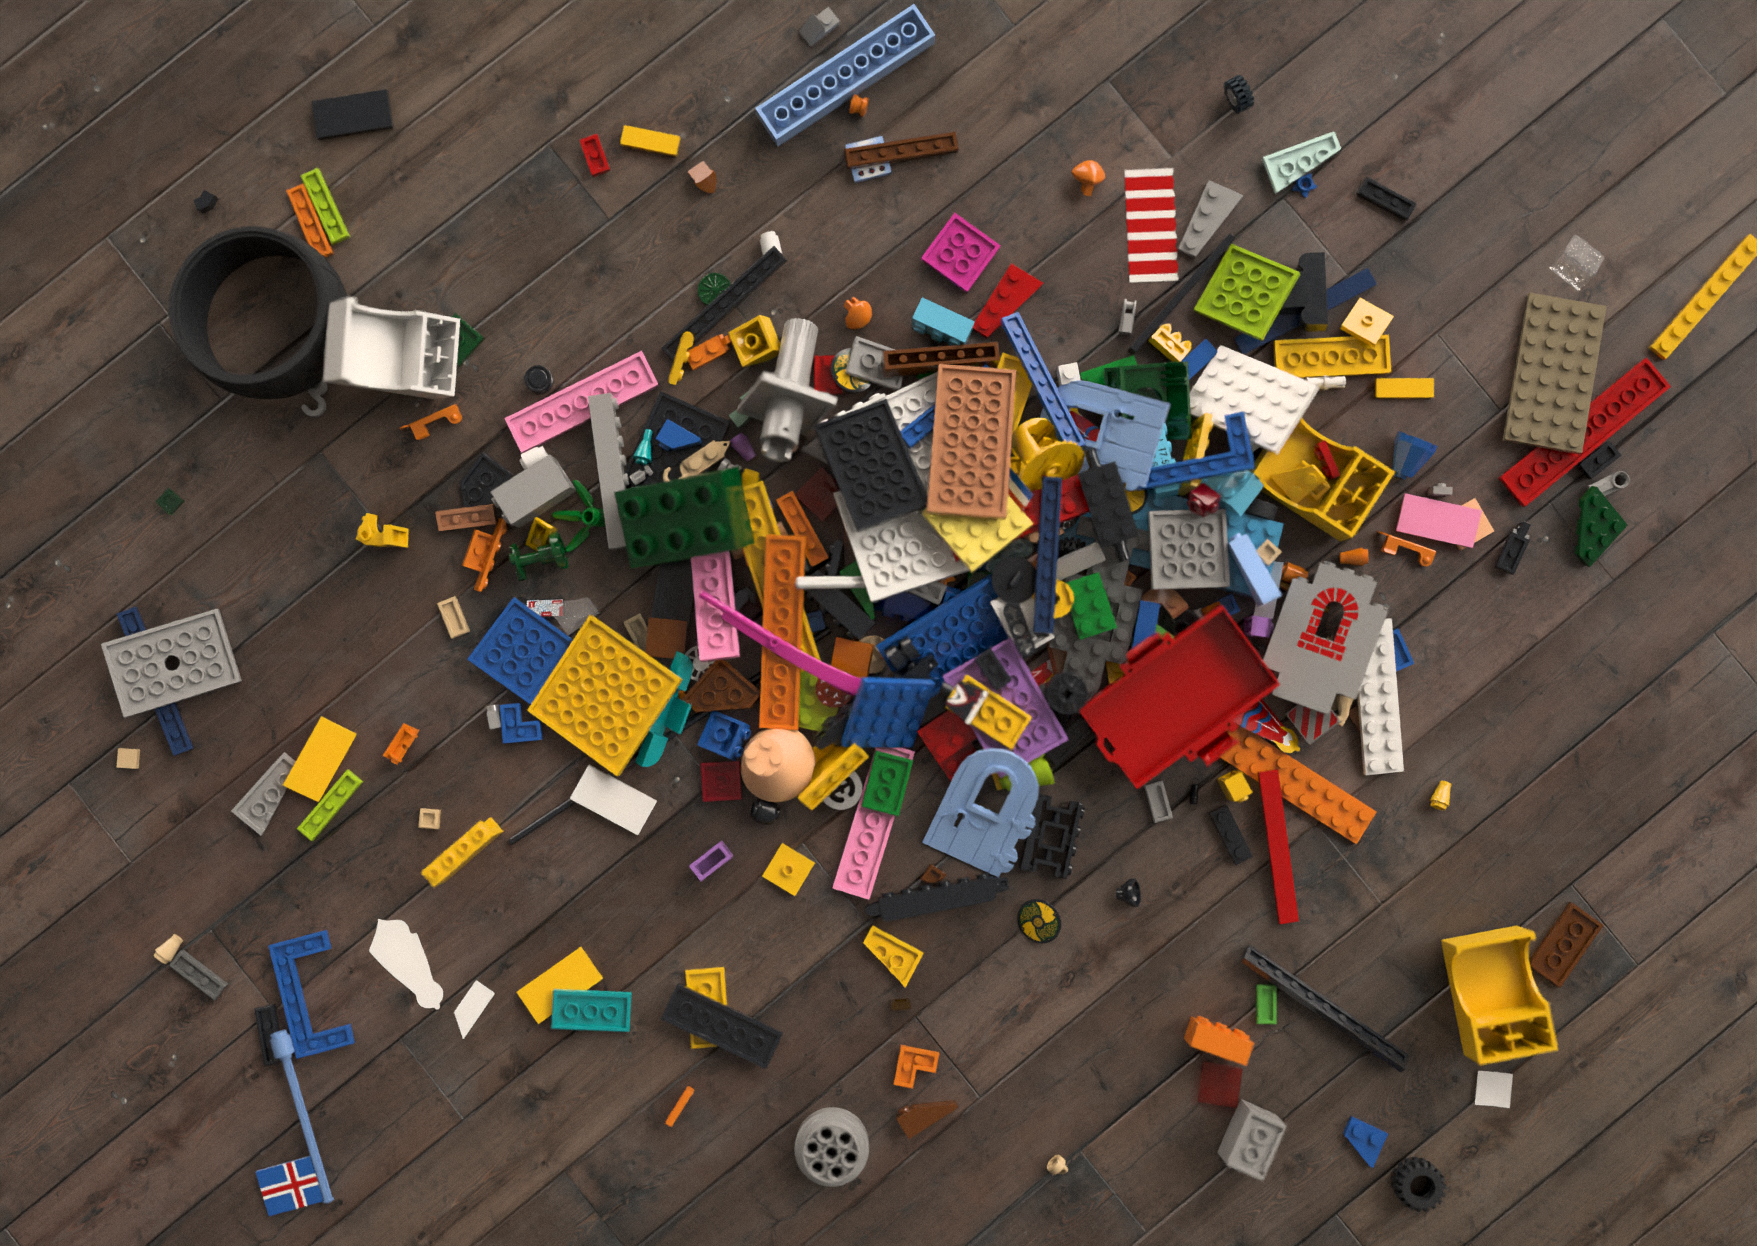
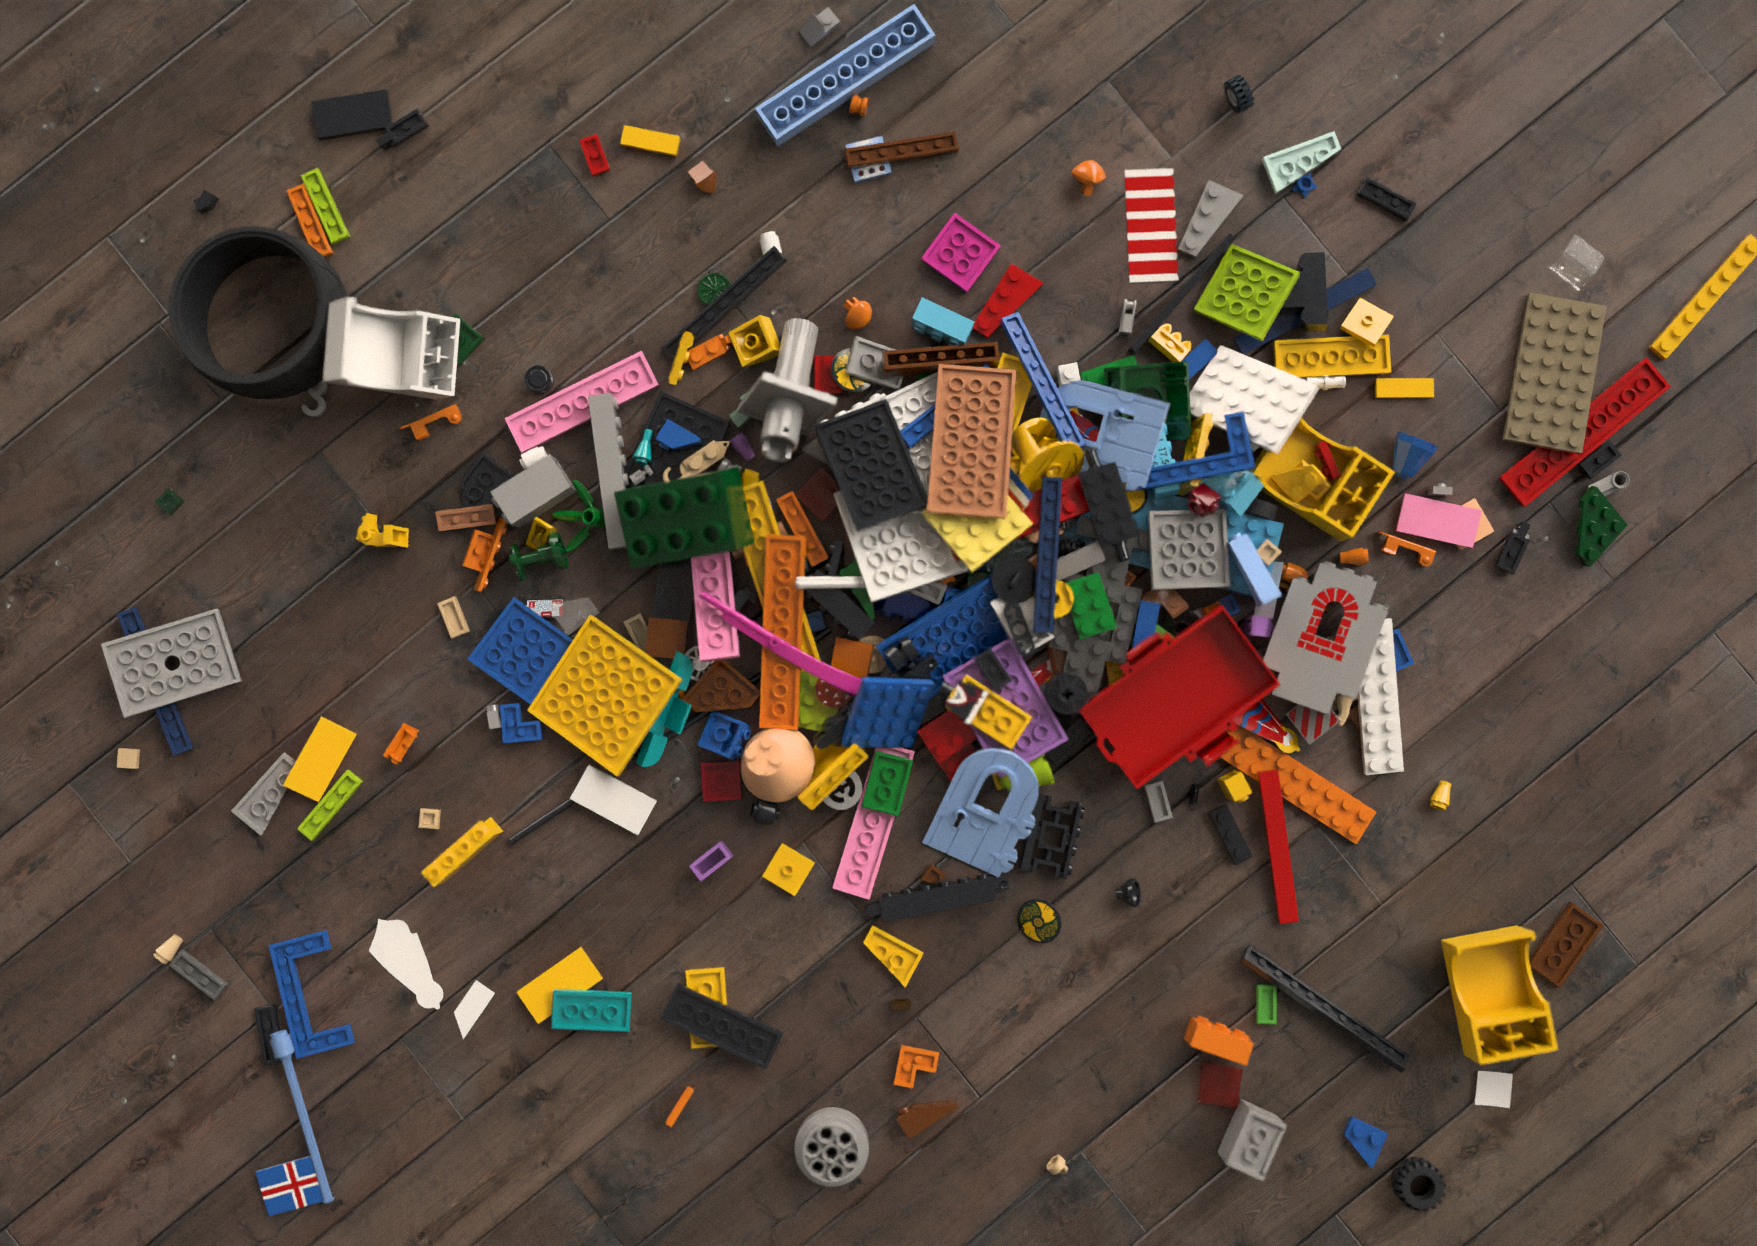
none -> black hinge [376,108,429,150]

